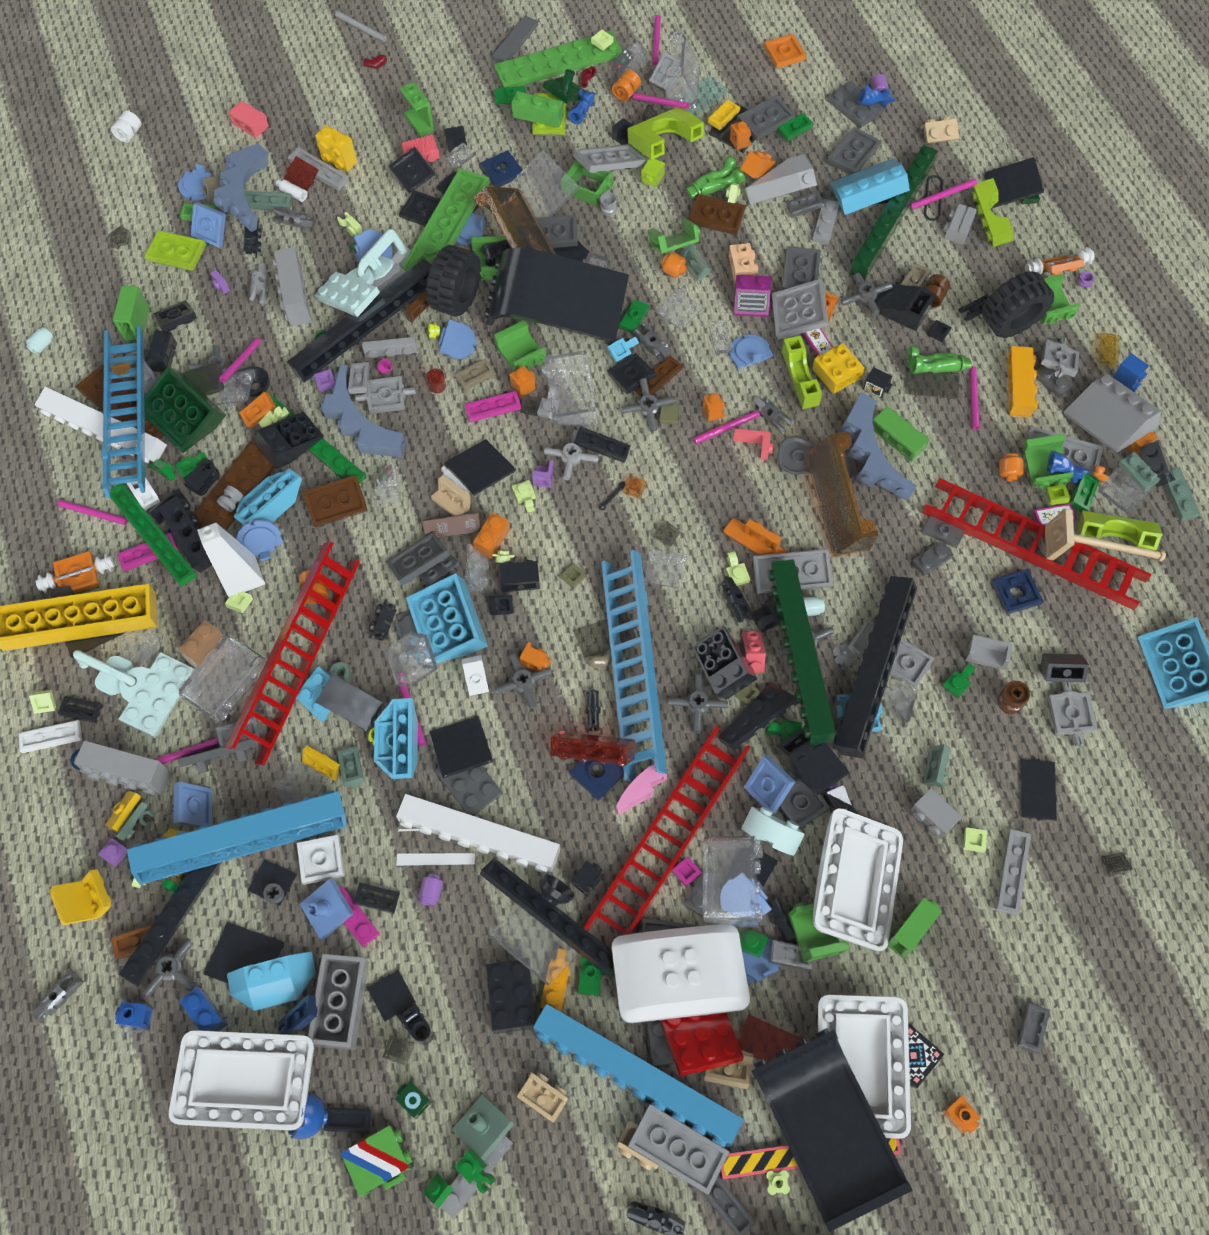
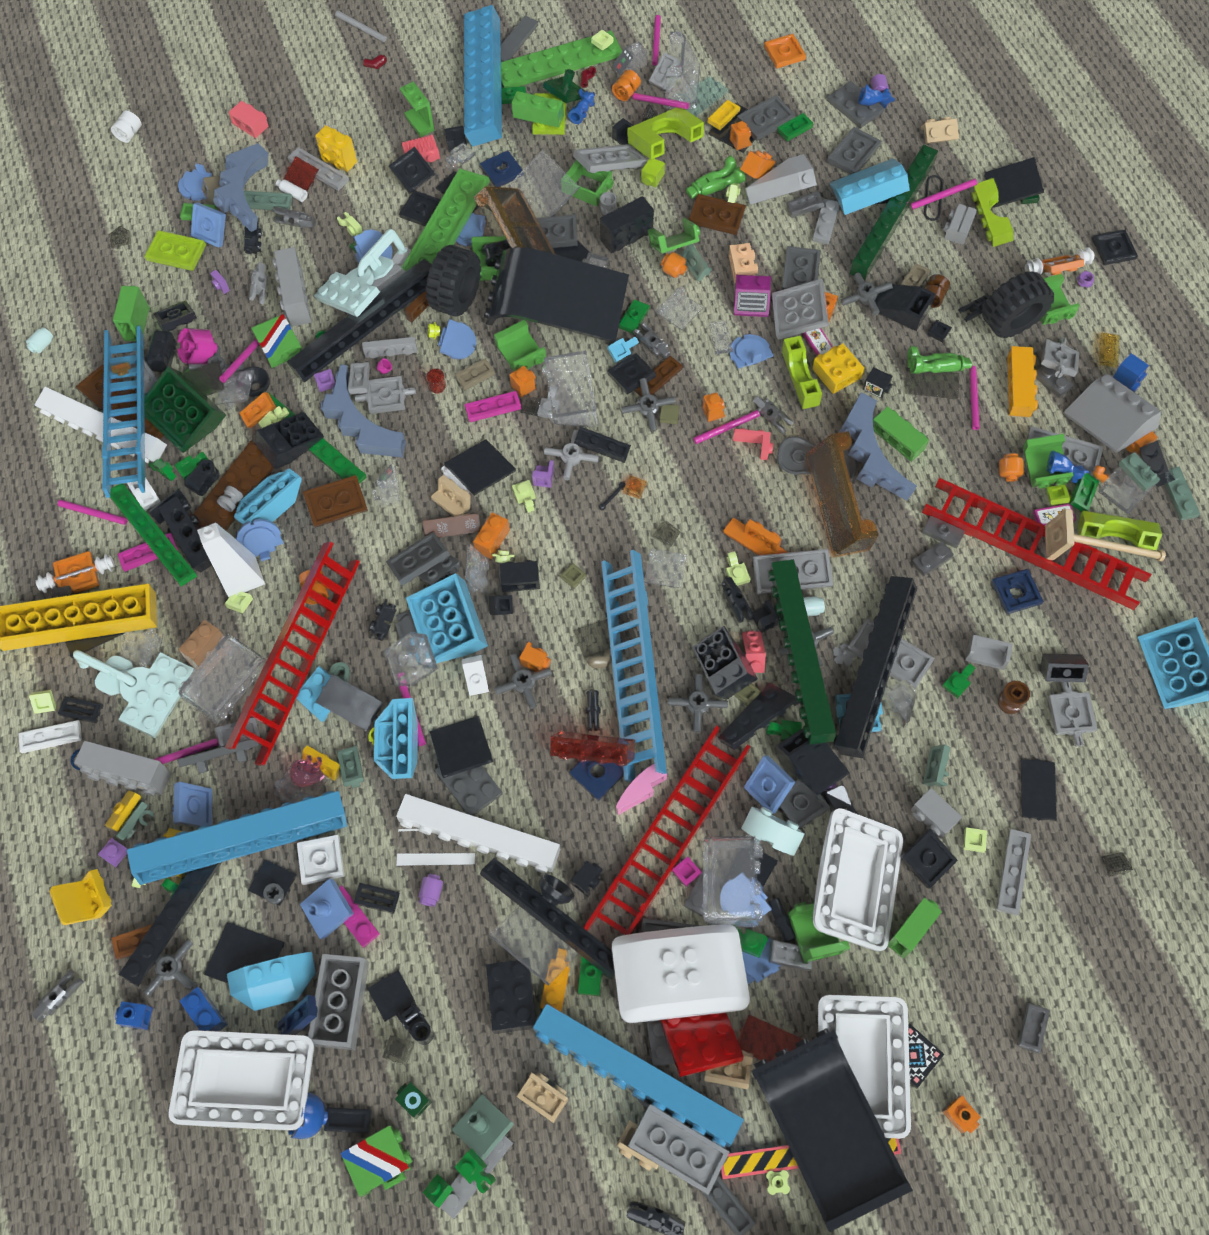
none -> dark pink brick [177,328,217,364]
none -> bright green panel [251,314,302,368]
none -> clear pink piece [290,755,325,787]
none -> dark azure brick [464,5,502,146]
none -> black brick [600,196,654,254]
none -> black tile [900,829,958,889]
none -> black tile [1092,229,1138,265]

